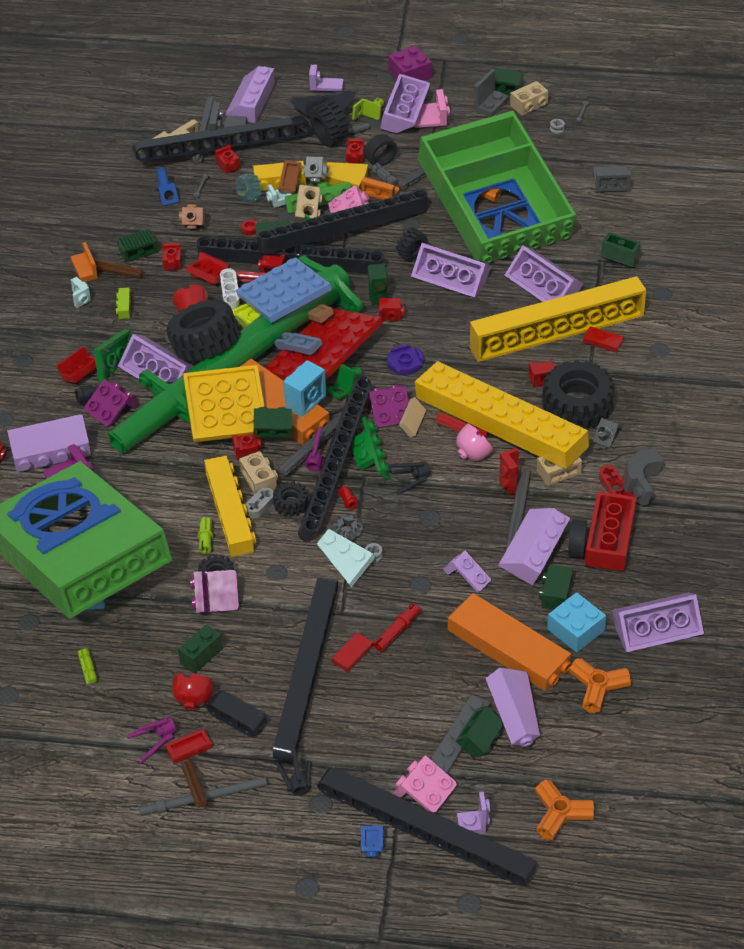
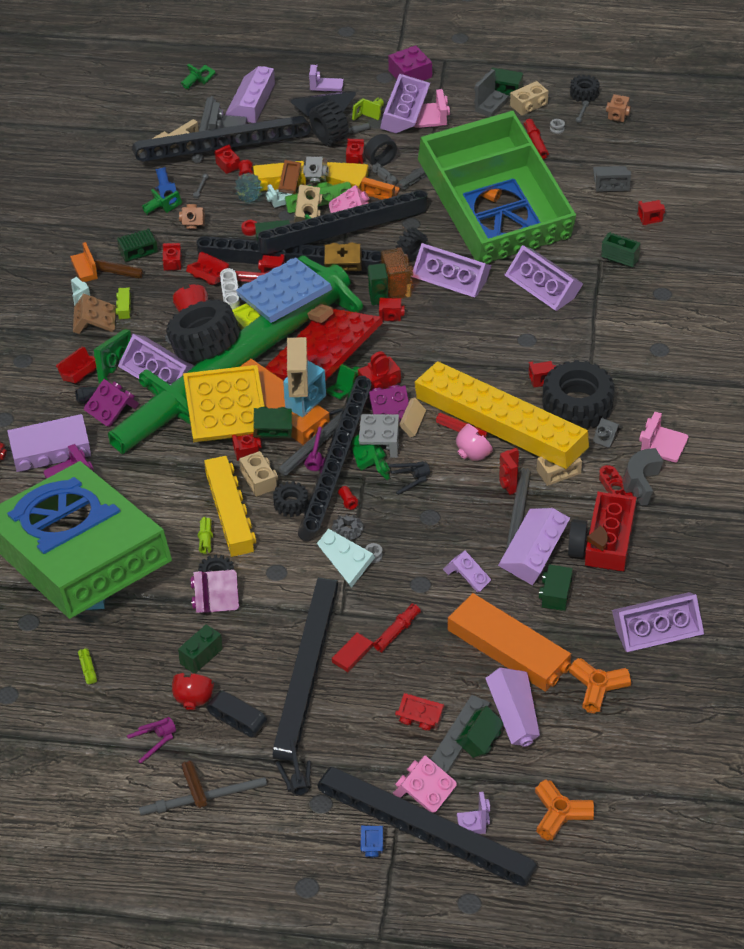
red tile [165,729,213,764] -> none
light grey beam [246,487,274,519] -> none
sand blue hinge [275,332,322,355] -> none
dark purple tile [387,345,424,375] -> none
yellow brick [470,276,646,362] -> none
medium azure brick [547,592,606,653] -> none
red tile [583,326,624,353] -> none
none -> medium nougat bracket [73,293,116,334]
none -> green bracket [142,189,182,215]
none -> green bracket [181,64,216,90]
none -> red bush [238,160,254,182]
none -> tan brick [287,337,308,397]
none -> pearl gold brick [325,242,362,271]
none -> red brick [358,351,401,392]
none -> light grey bracket [359,414,400,458]
none -> clear orange brick [381,247,413,299]
none -> red bracket [395,693,445,731]
none -> red pin [524,119,549,159]
none -> black tyre [570,74,600,103]
none -> reddish brown tile [587,525,608,551]
none -> nougat brick [606,94,631,122]
none -> red brick [637,200,665,225]
none -> bright pink bracket [639,412,688,462]

